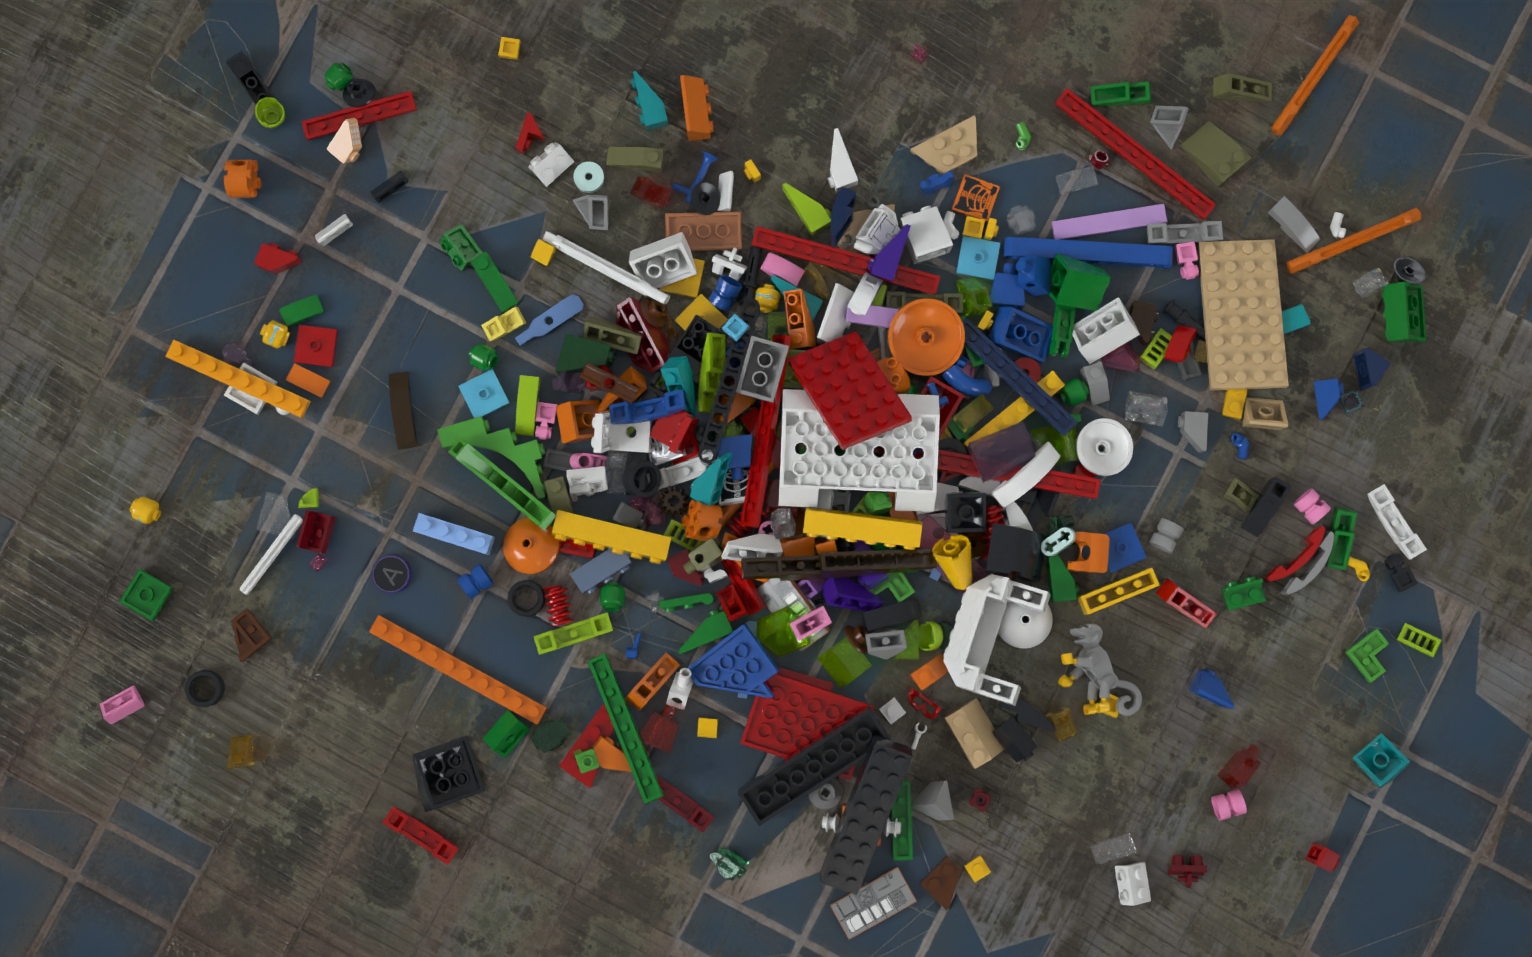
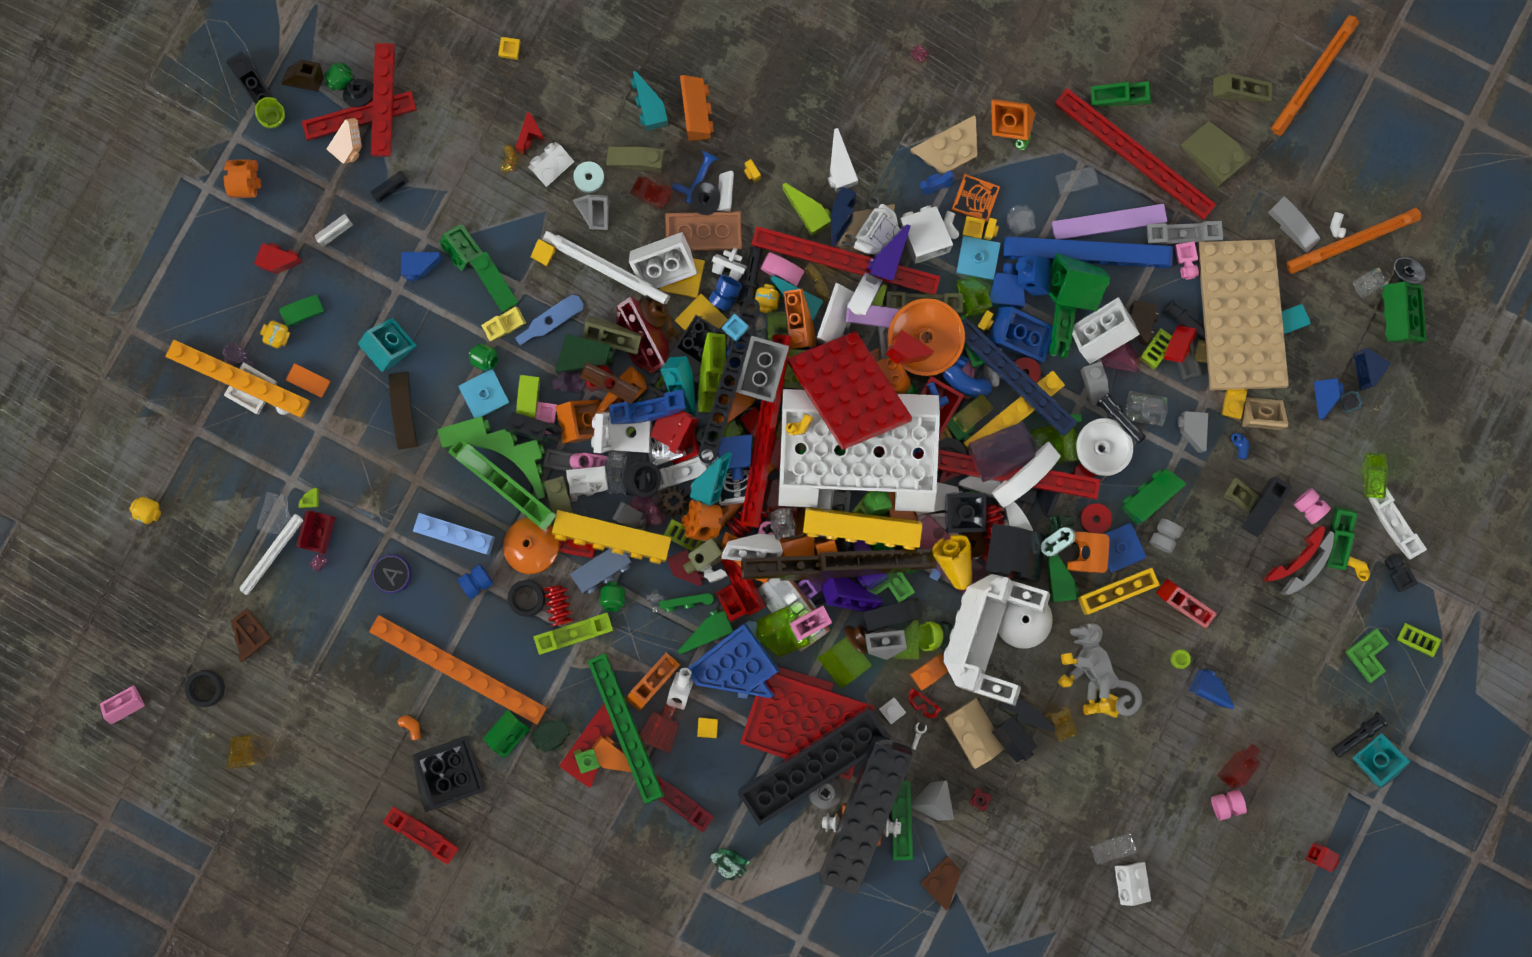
green plate [119,569,174,621] -> none
red plate [294,325,338,368] -> none
blue hand [626,633,642,659] -> none
tile [830,866,917,940] -> none
yellow plate [964,855,991,883] -> none
green head [1059,378,1089,406] -> none
dark red plate [1088,150,1110,170] -> none
light grey slope [1150,106,1189,150] -> none
dark red hips [1168,855,1207,888] -> none
green bracket [1221,576,1266,611] -> none
none -> dark brown slope [281,60,324,92]
none -> teal slope [358,318,417,372]
none -> red plate [371,43,395,157]
none -> orange arm [398,715,421,740]
none -> blue slope [401,252,443,281]
none -> clear yellow arm [501,144,518,173]
none -> black hinge [505,412,563,445]
none -> yellow arm [786,413,814,436]
none -> red slope [885,330,934,365]
none -> orange slope [991,99,1036,140]
none -> red piece [1080,503,1112,534]
none -> black pin [1097,393,1146,444]
none -> green slope [1120,468,1186,525]
none -> lime tile [1170,650,1191,669]
none -> black pin [1332,712,1388,758]
none -> clear neon green slope [1361,453,1388,498]

